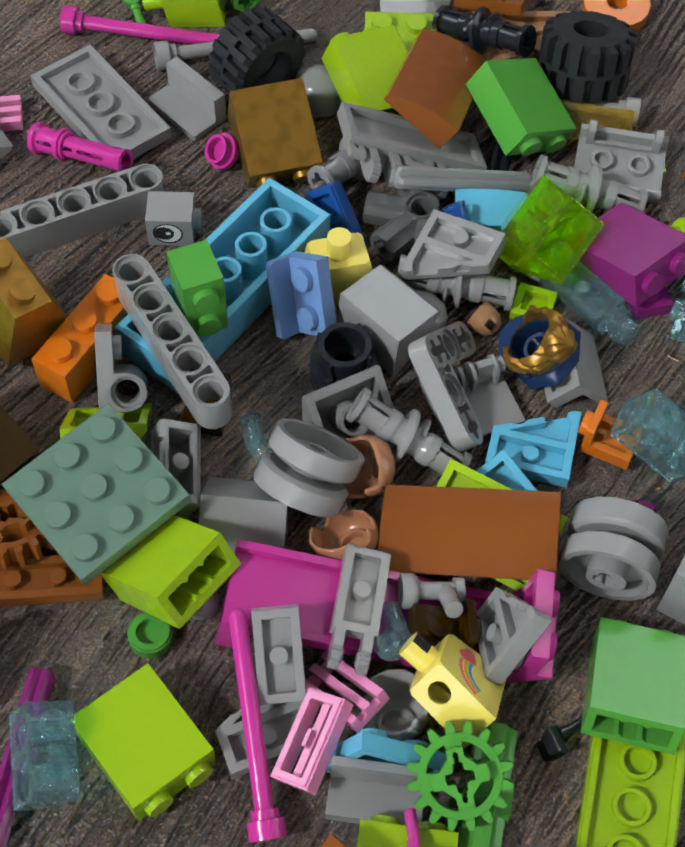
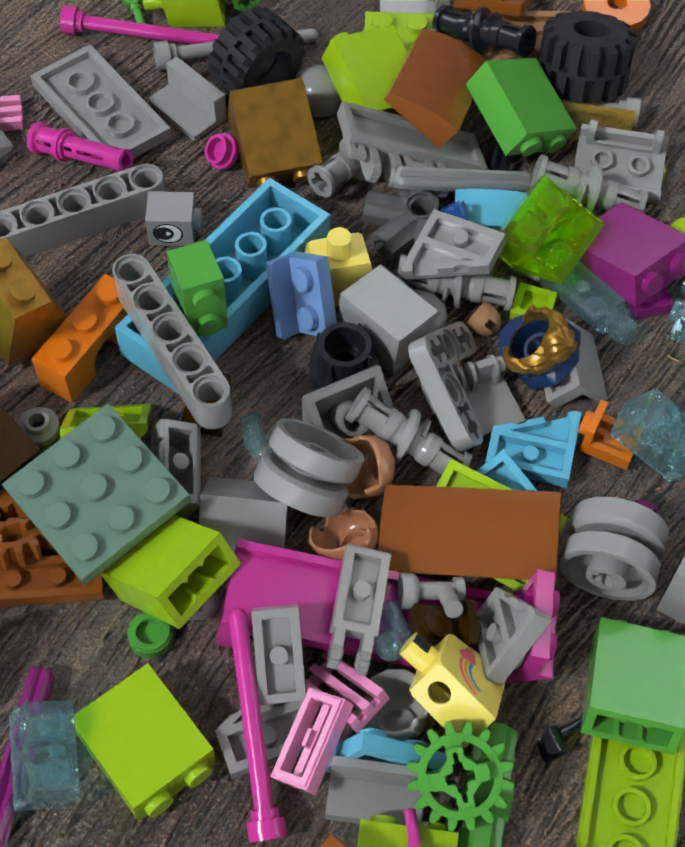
light grey plate [94,323,148,412] -> none
blue tile [305,179,367,245] -> none
none -> light grey plate [17,407,60,447]

